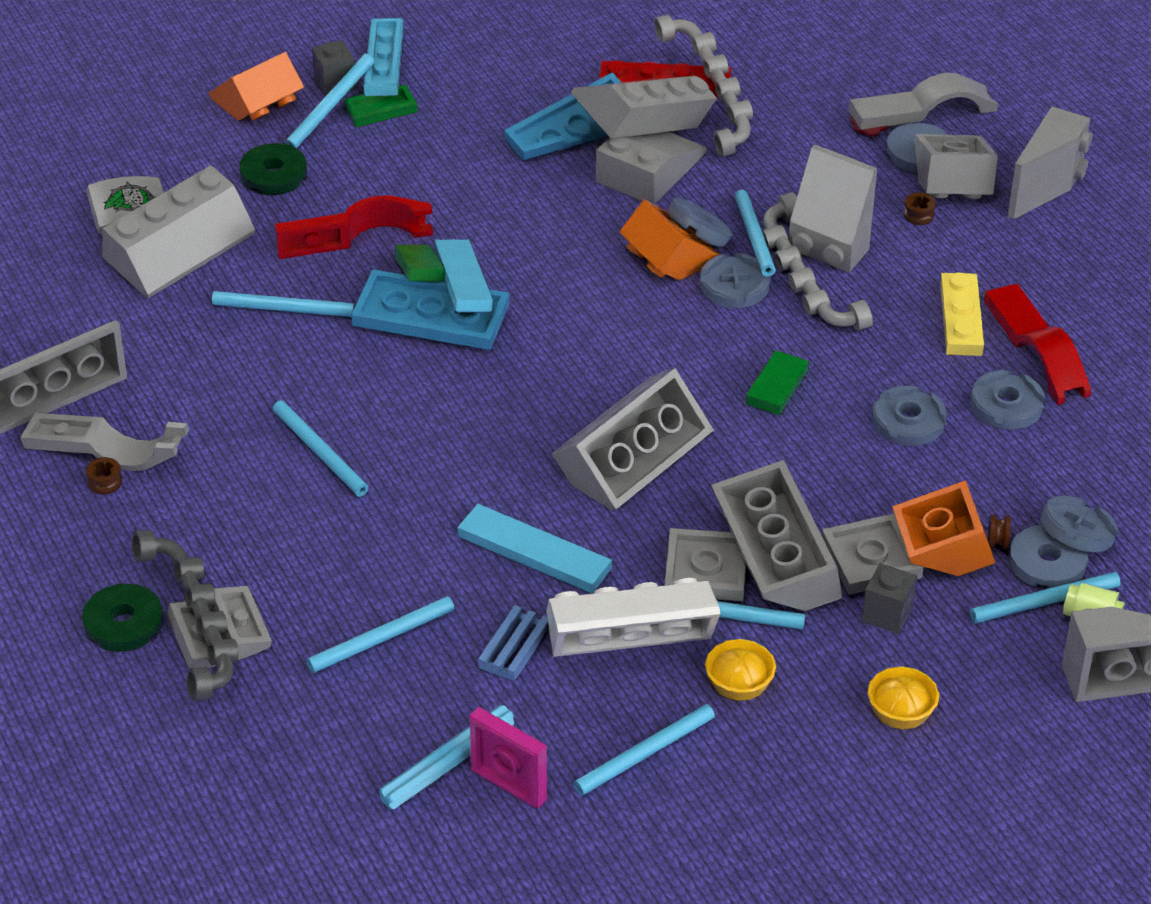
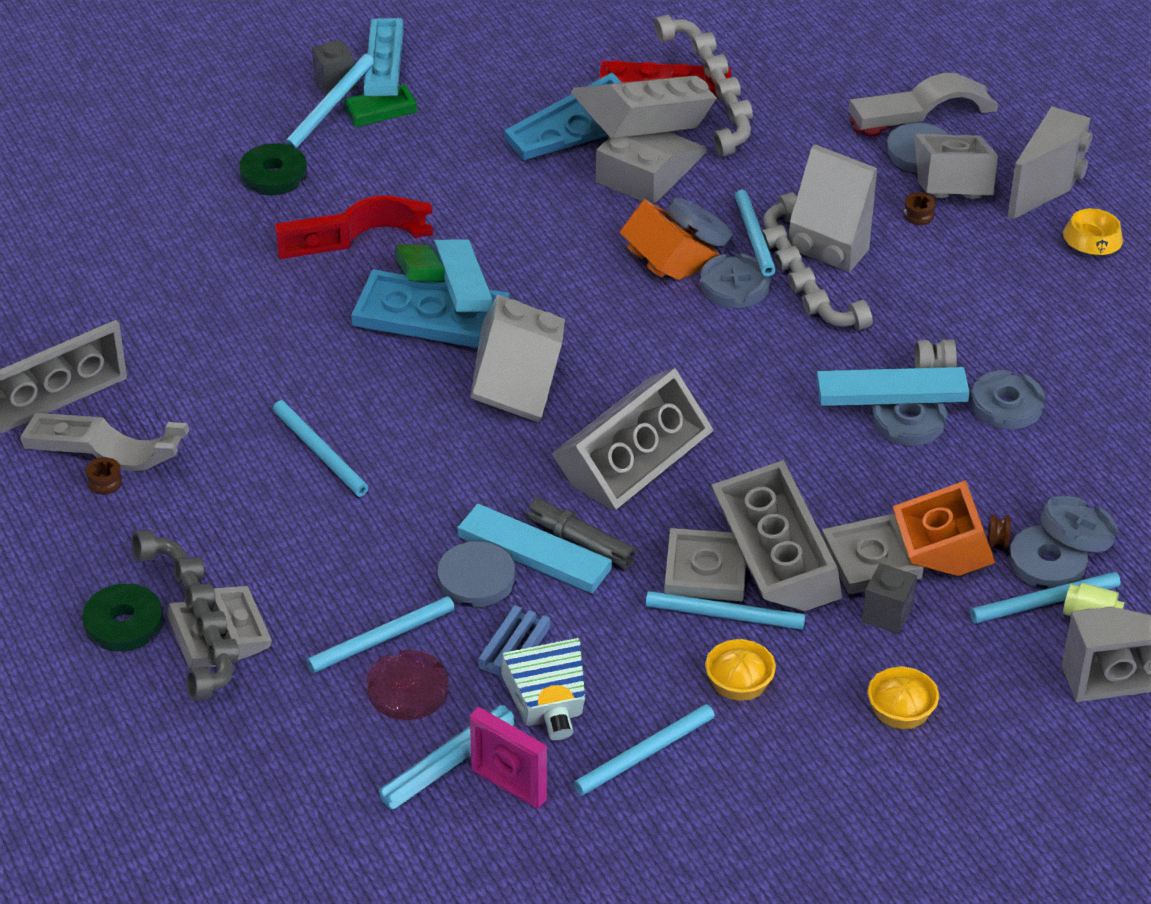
light grey slope [86,176,164,233] -> none
light grey slope [102,165,255,299] -> none
orange slope [208,52,304,121] -> none
medium azure piece [212,291,355,317] -> none
white slope [546,578,720,657] -> none
green tile [746,350,809,415] -> none
light yellow plate [940,273,984,356] -> none
red piece [984,283,1091,405] -> none
none -> clear pink tile [367,650,449,721]
none -> sand blue tile [437,541,515,607]
none -> light grey slope [470,294,565,423]
none -> torso [501,638,585,740]
none -> dark grey pin [526,497,637,570]
none -> medium azure tile [816,367,969,406]
none -> light grey wheel [914,339,957,368]
none -> yellow hat [1063,208,1123,255]

